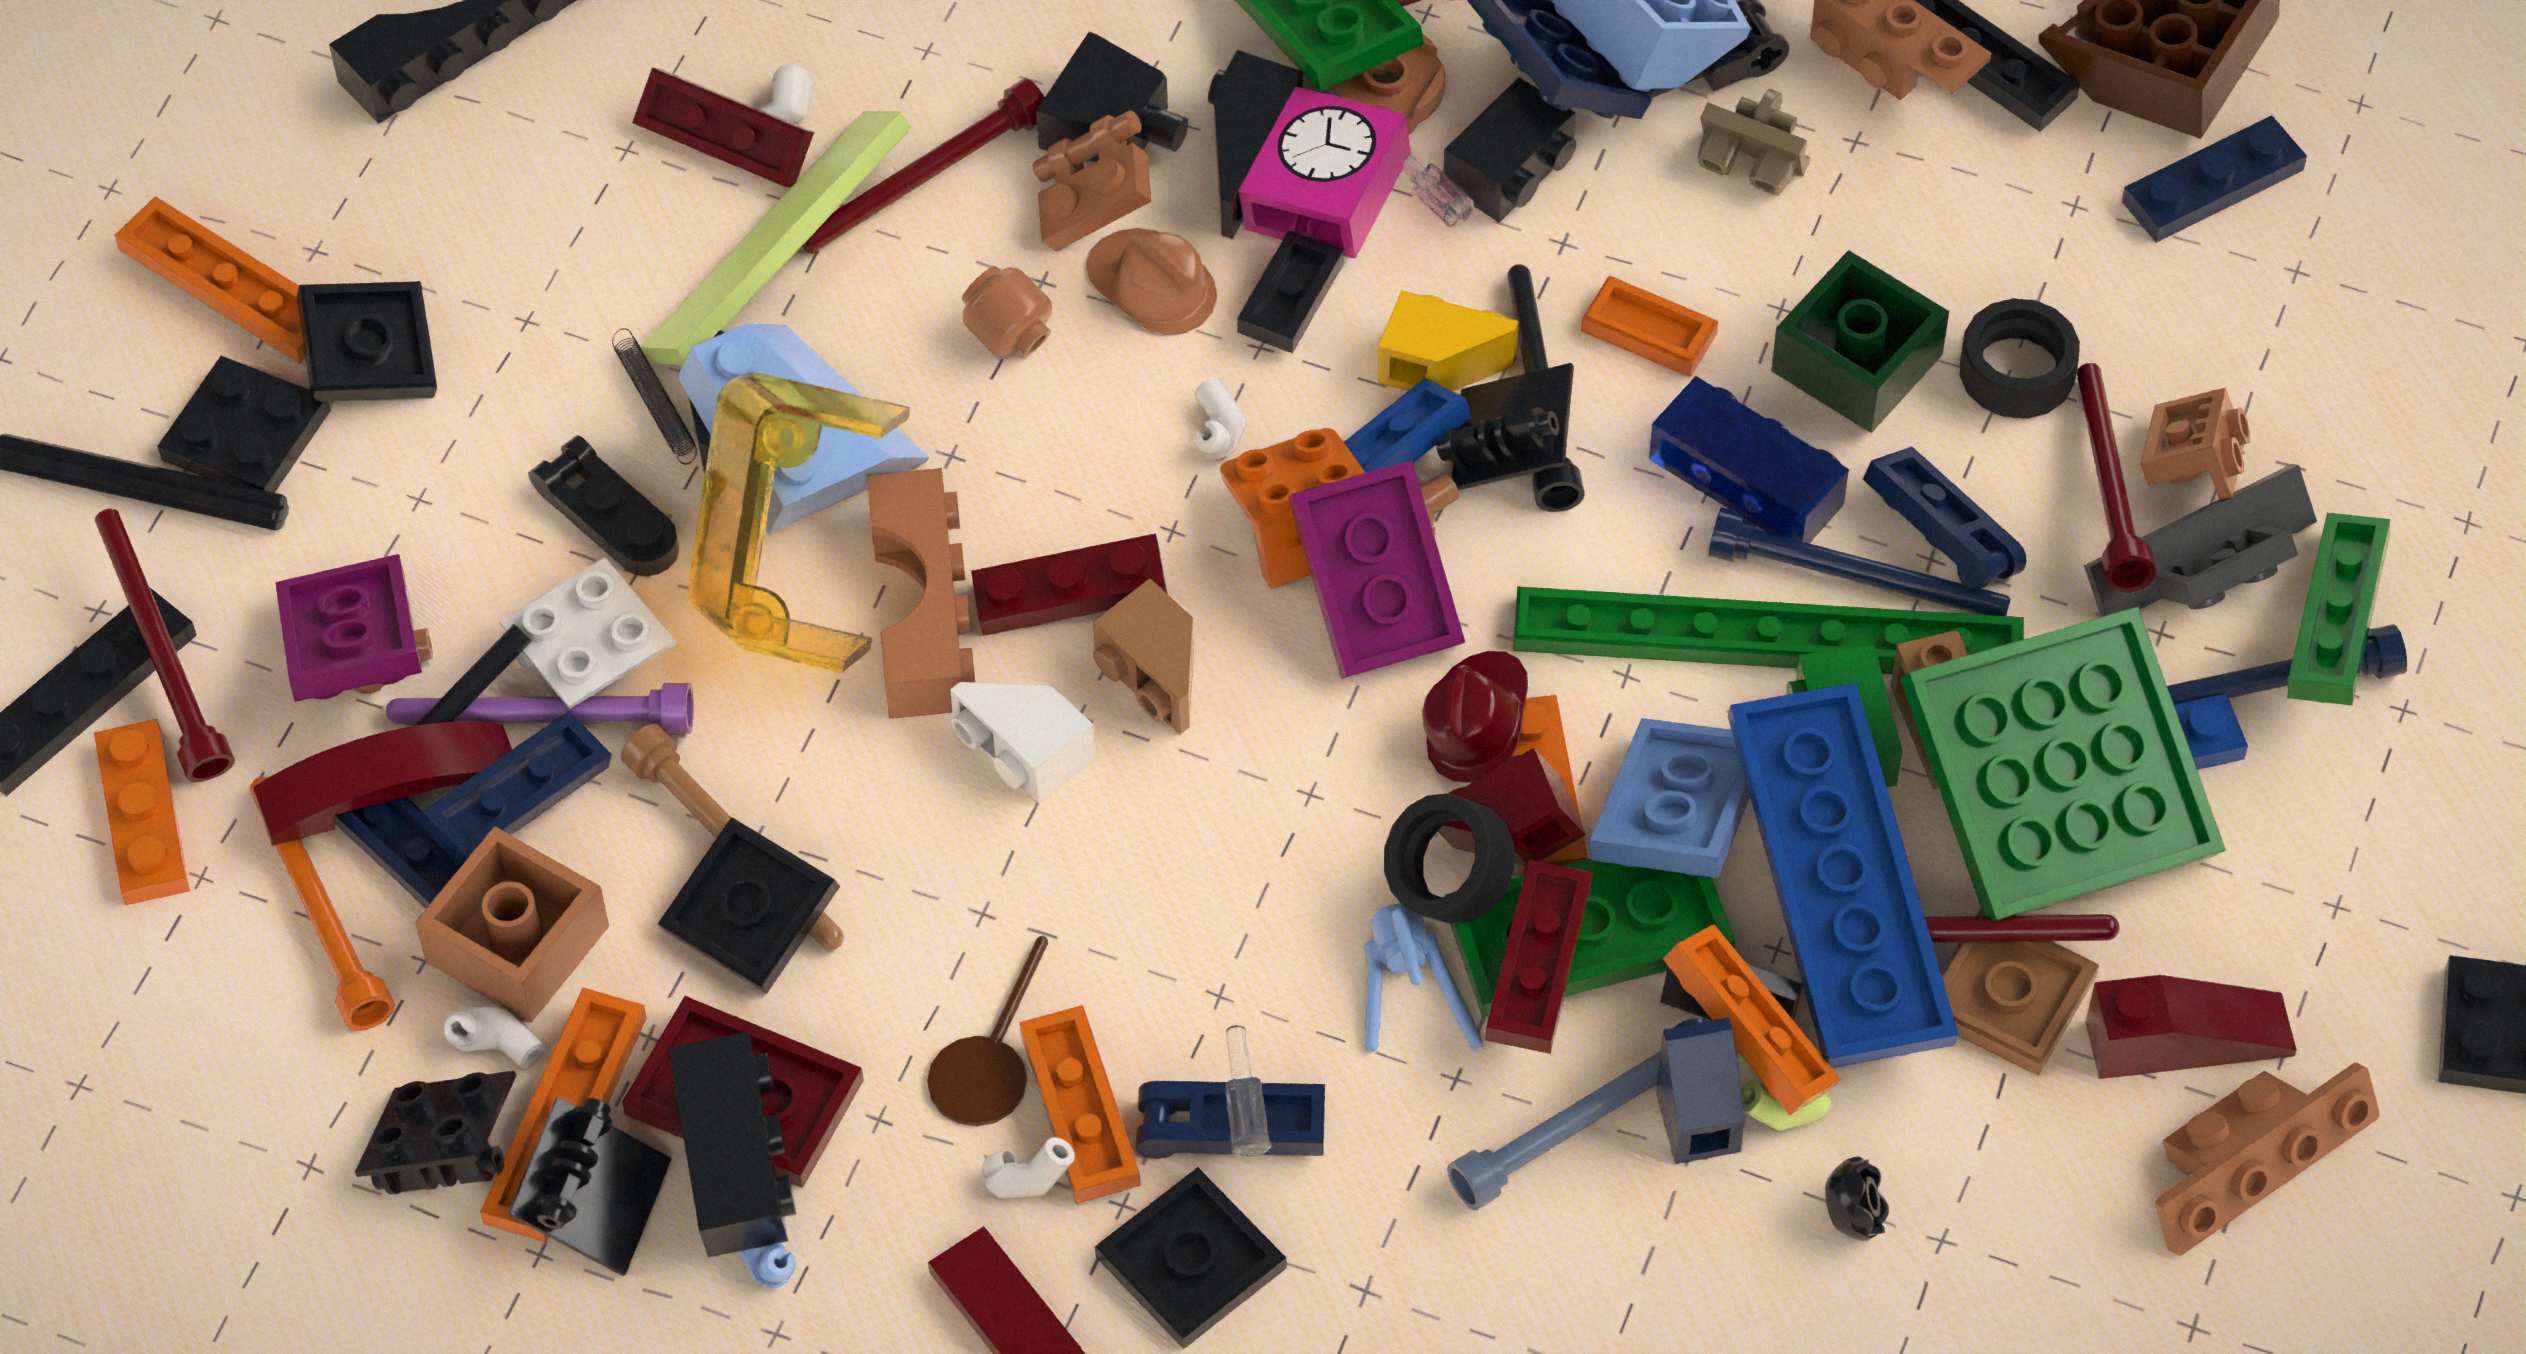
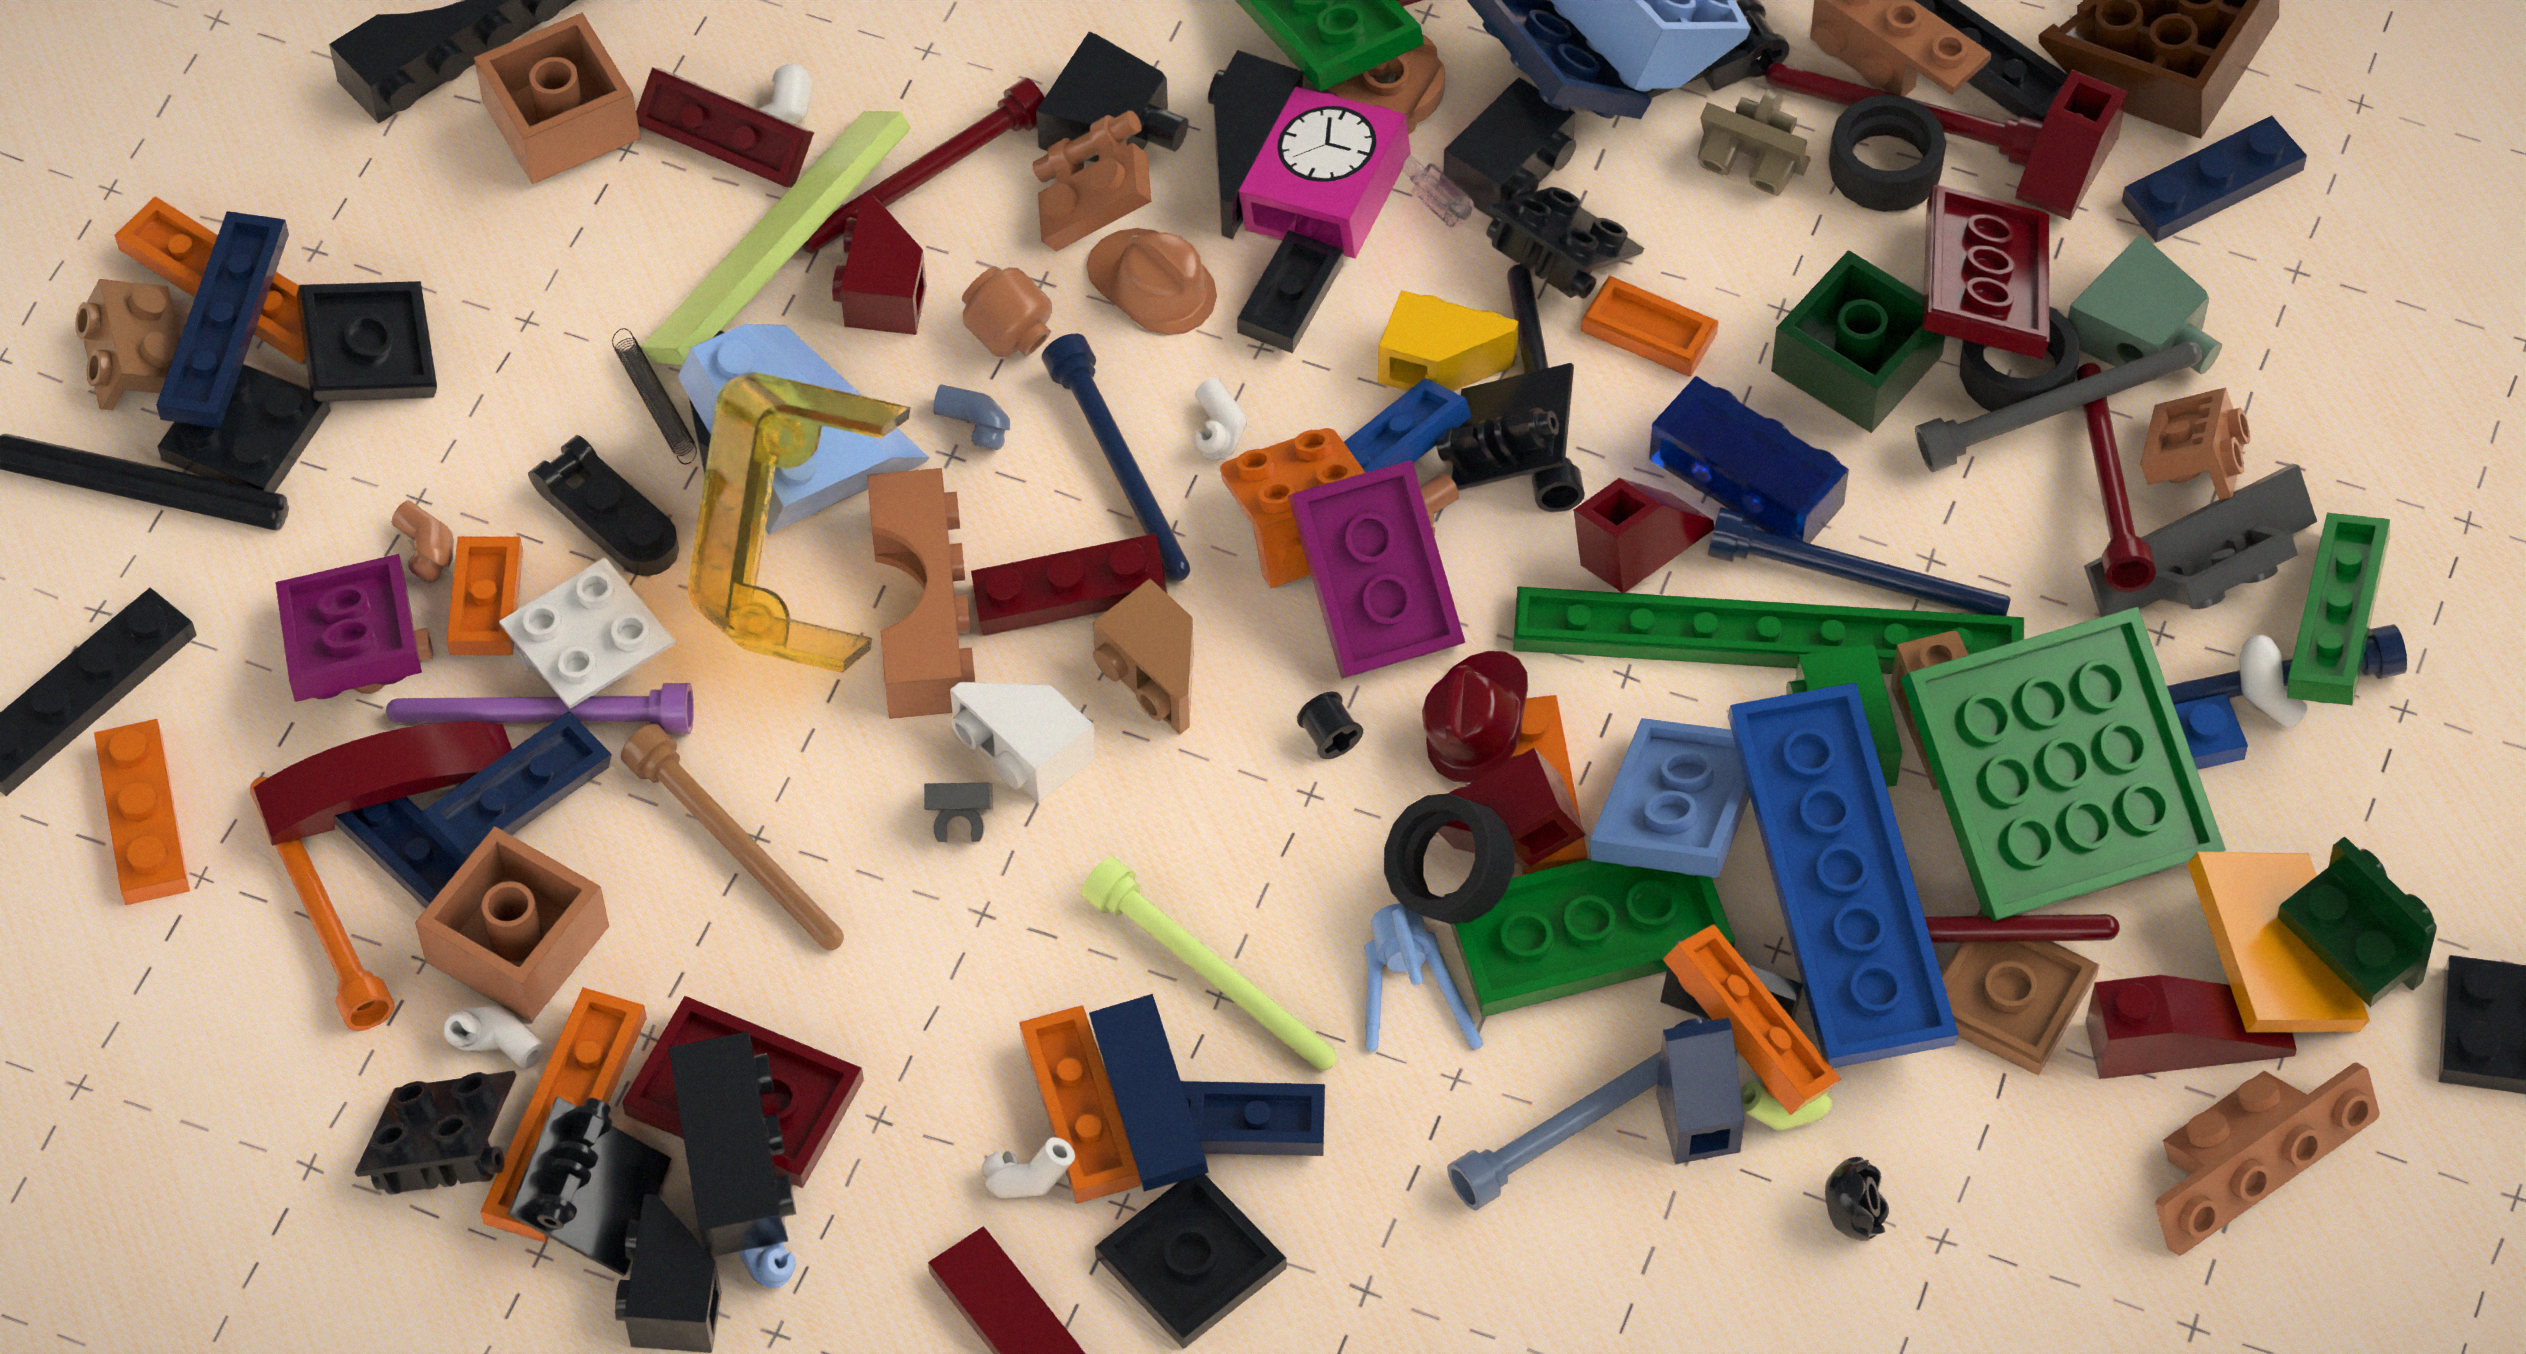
dark red piece [94,508,235,782] -> none
black bar [414,624,532,726] -> none
black tile [658,817,841,994] -> none
reddish brown piece [927,936,1048,1126] -> none
clear axle [1225,1024,1271,1156] -> none
dark red plate [1485,859,1593,1054] -> none
dark blue plate [1862,446,2027,590] -> none
none -> medium nougat bracket [75,279,180,411]
none -> dark blue plate [156,211,289,429]
none -> nougat arm [391,500,454,582]
none -> orange plate [447,536,523,655]
none -> nougat brick [474,12,641,184]
none -> black slope [615,1194,722,1353]
none -> dark red slope [832,194,927,335]
none -> dark grey tile [924,782,993,842]
none -> sand blue arm [933,384,1010,450]
none -> dark blue piece [1041,333,1190,581]
none -> yellowish green piece [1081,856,1337,1070]
none -> dark blue tile [1089,994,1209,1192]
none -> black axle [1297,691,1363,759]
none -> black hinge [1486,187,1645,299]
none -> dark red slope [1573,478,1714,594]
none -> dark red piece [1765,63,2043,167]
none -> black tyre [1829,95,1946,212]
none -> dark grey piece [1915,341,2202,473]
none -> dark red tile [1922,185,2049,360]
none -> dark red slope [2015,69,2128,220]
none -> sand green torso [2068,235,2222,380]
none -> light orange tile [2187,852,2370,1032]
none -> white arm [2239,635,2307,729]
none -> dark green bracket [2278,837,2437,1008]

